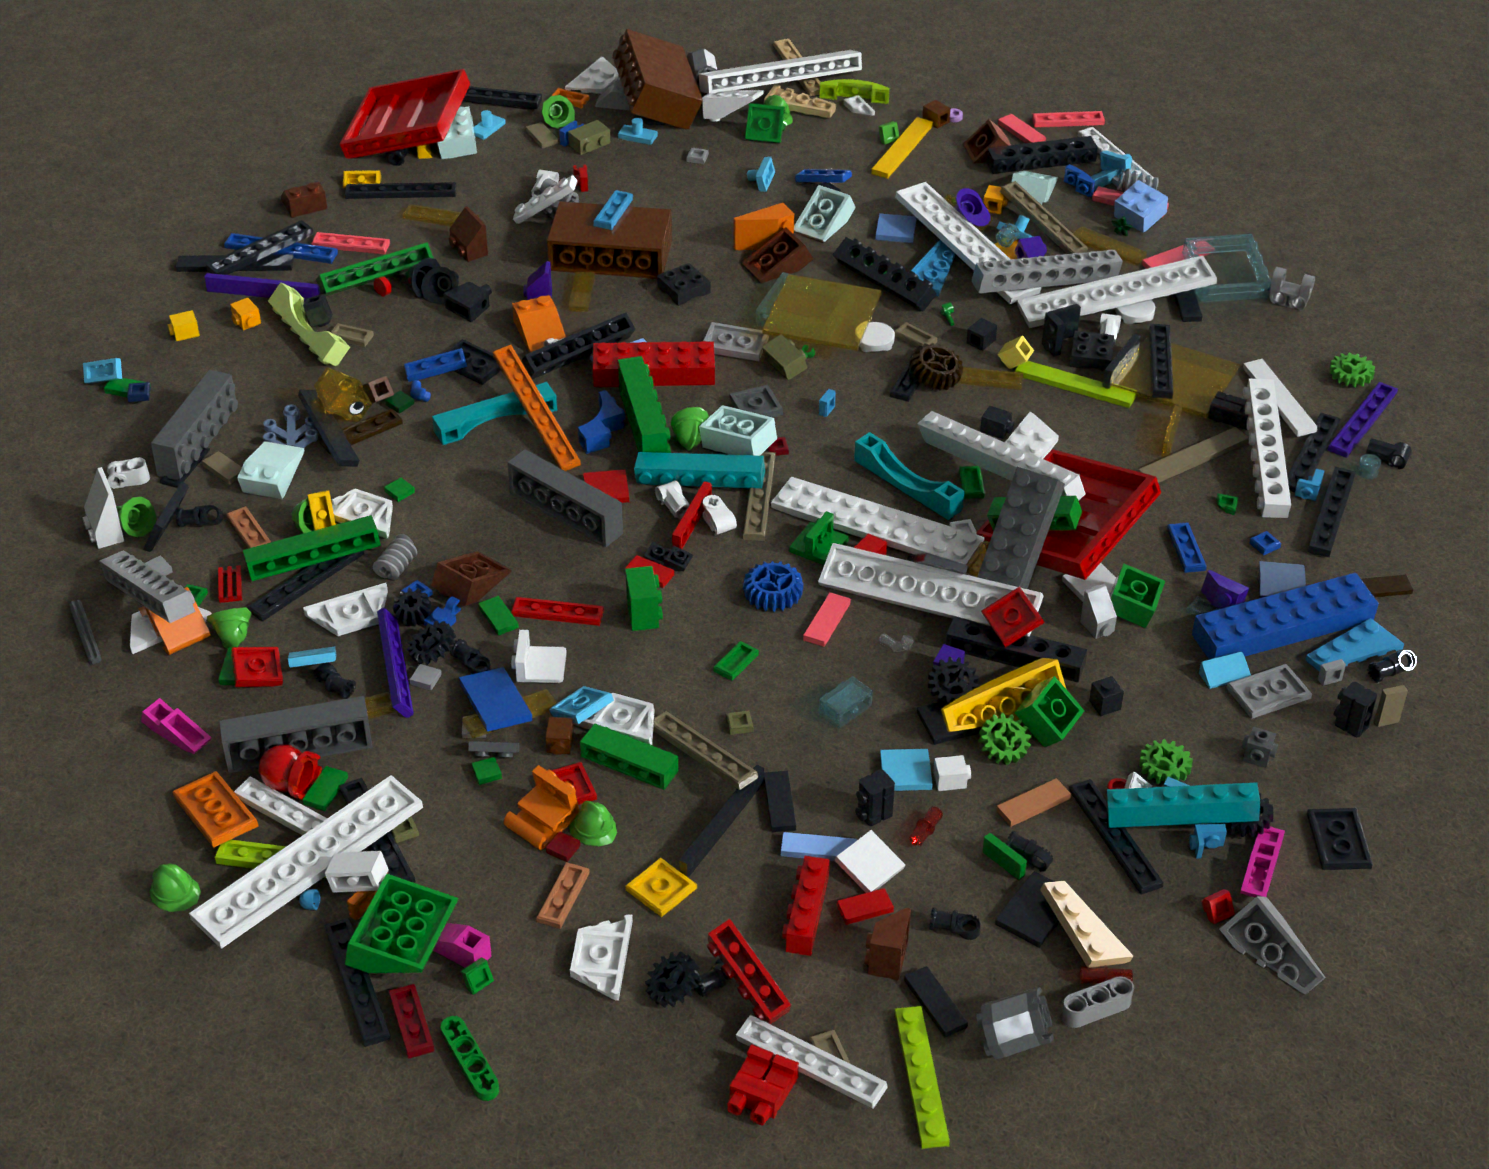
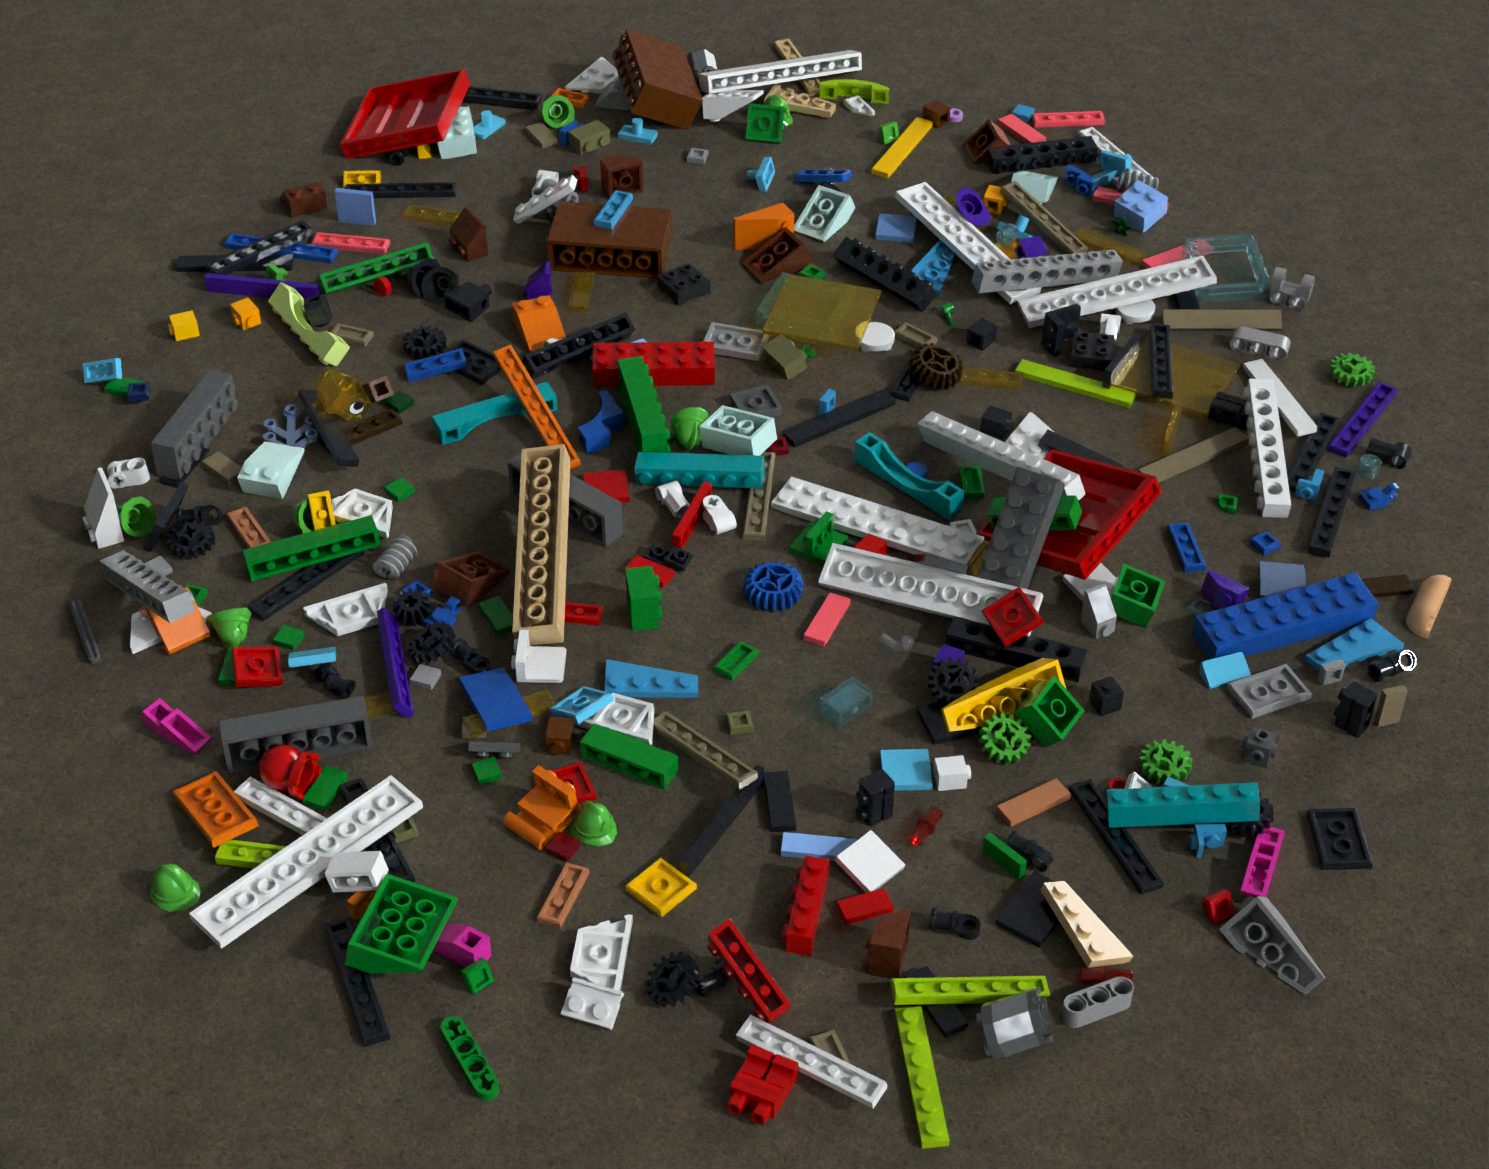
red tile [218,565,242,603] -> none
dark azure hinge [299,889,320,910] -> none
dark red plate [389,984,435,1059] -> none
blue arm [410,380,431,402] -> none
light yellow brick [998,335,1034,369] -> none
none -> black gear [166,520,215,559]
none -> bright green tile [264,264,288,281]
none -> green tile [273,625,305,651]
none -> medium blue tile [335,188,376,226]
none -> black gear [403,326,447,359]
none -> tan brick [512,444,571,646]
none -> white plate [561,977,624,1030]
none -> copper slope [600,155,643,199]
none -> dark azure wing [605,659,698,698]
none -> black tile [783,389,896,448]
none -> green tile [798,264,825,284]
none -> lime tile [890,976,1050,1005]
none -> blue tile [907,462,927,479]
none -> dark azure tile [1012,104,1035,122]
none -> black tile [1038,429,1123,467]
none -> dark tan tile [1162,310,1282,330]
none -> light grey beam [1230,326,1291,361]
none -> blue plate [1358,483,1400,511]
none -> light nougat brick [1406,575,1452,638]

